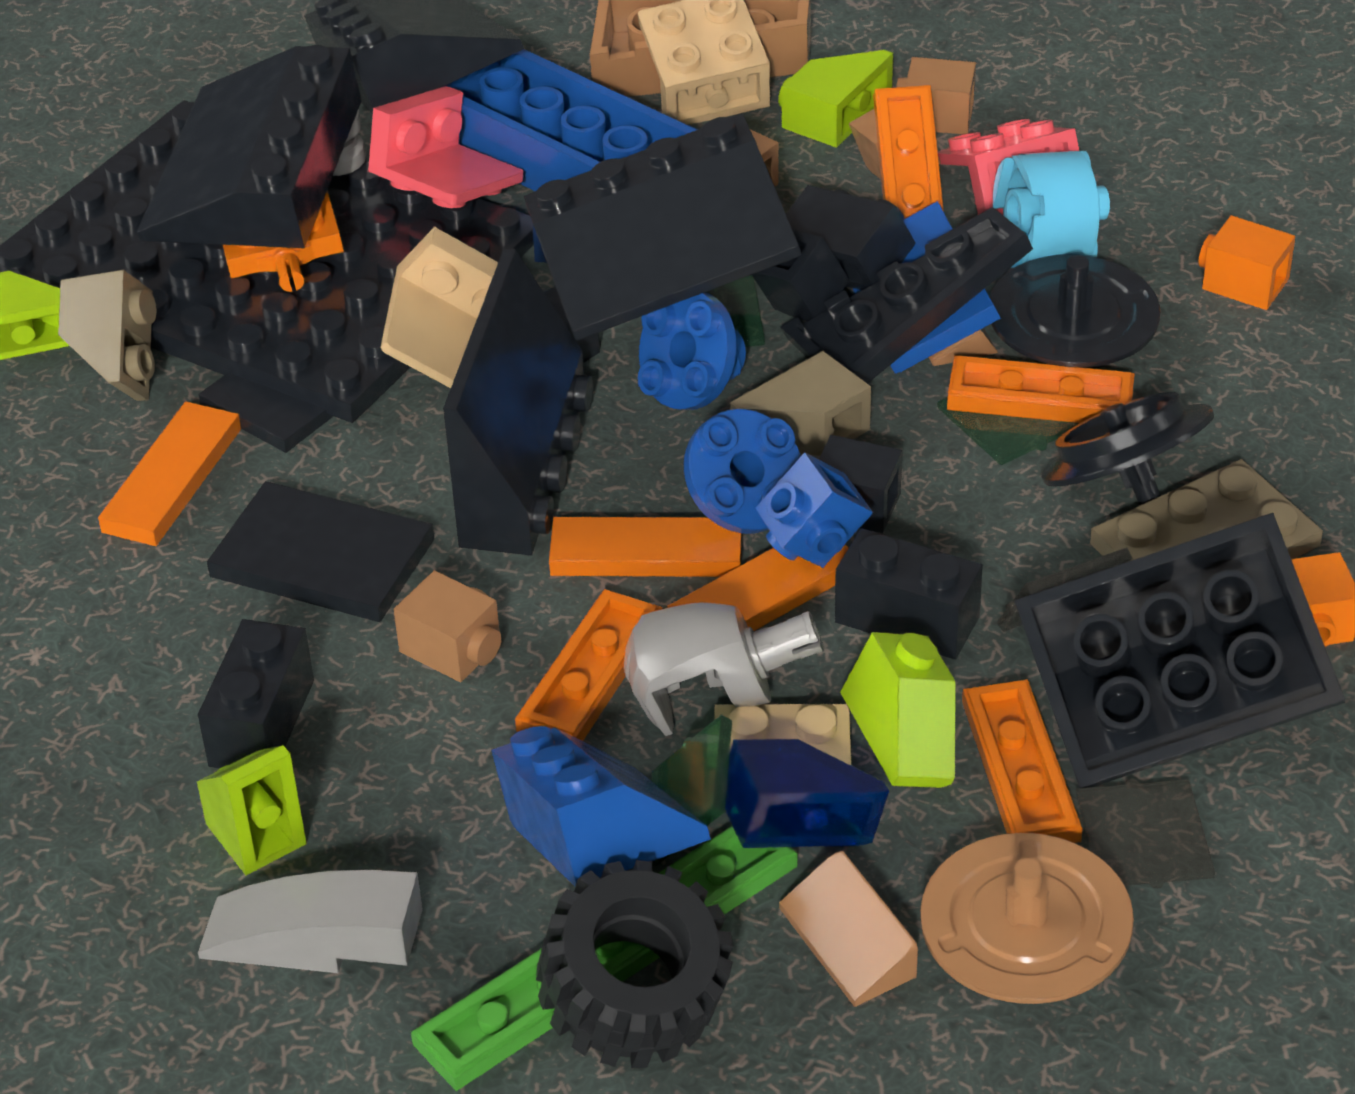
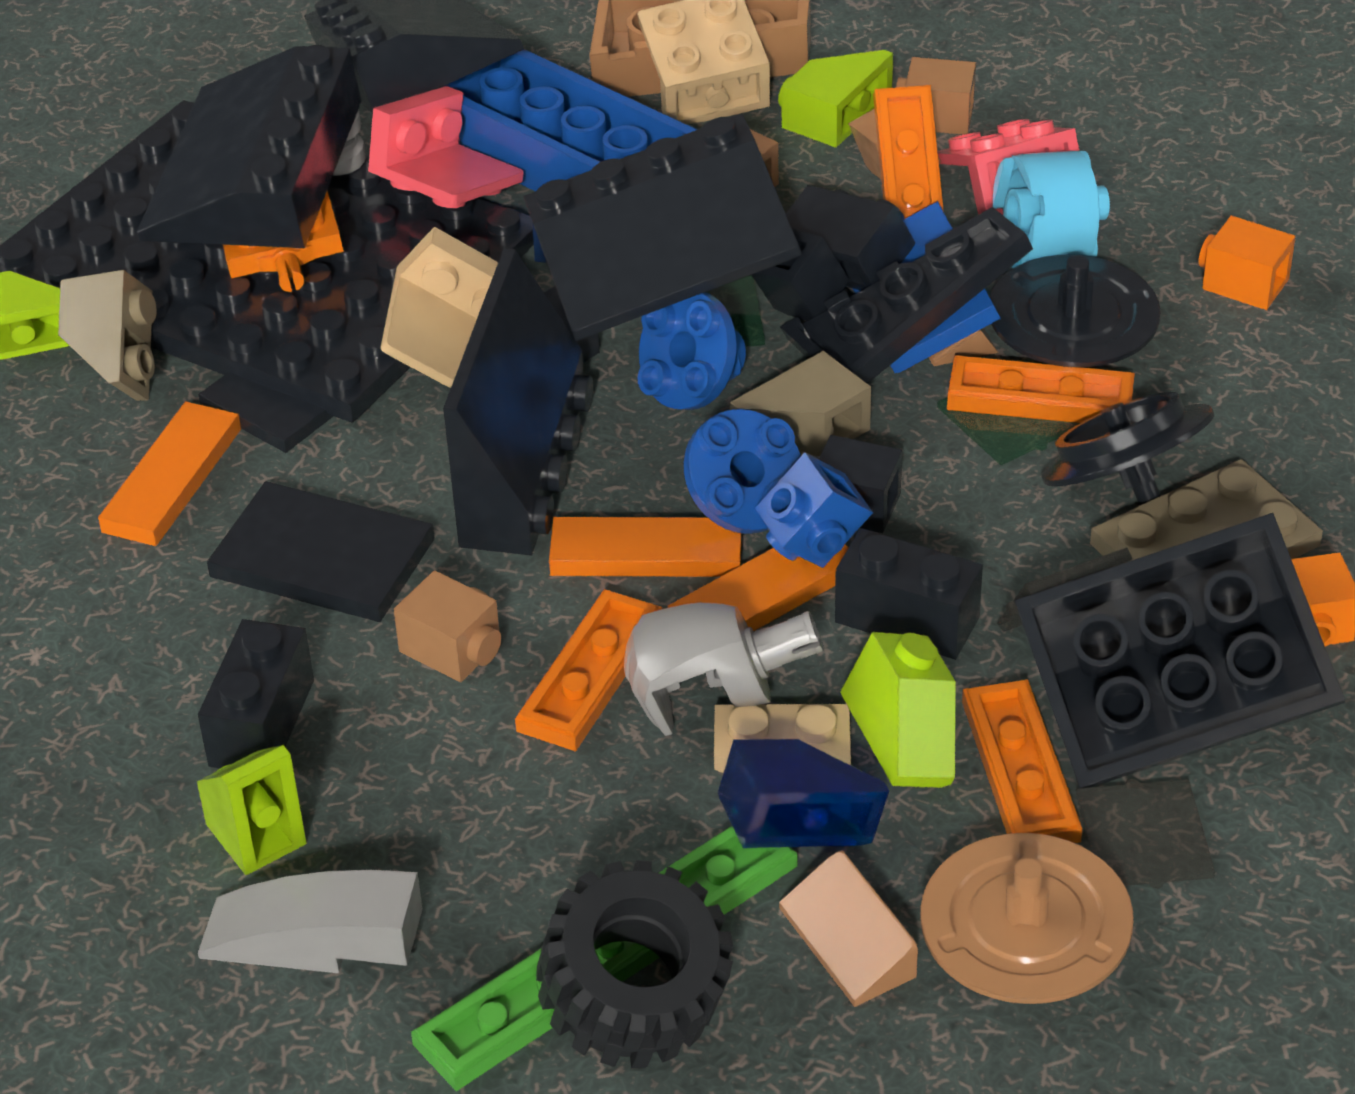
blue slope [491,726,711,887] -> none
clear green piece [651,714,732,866] -> none

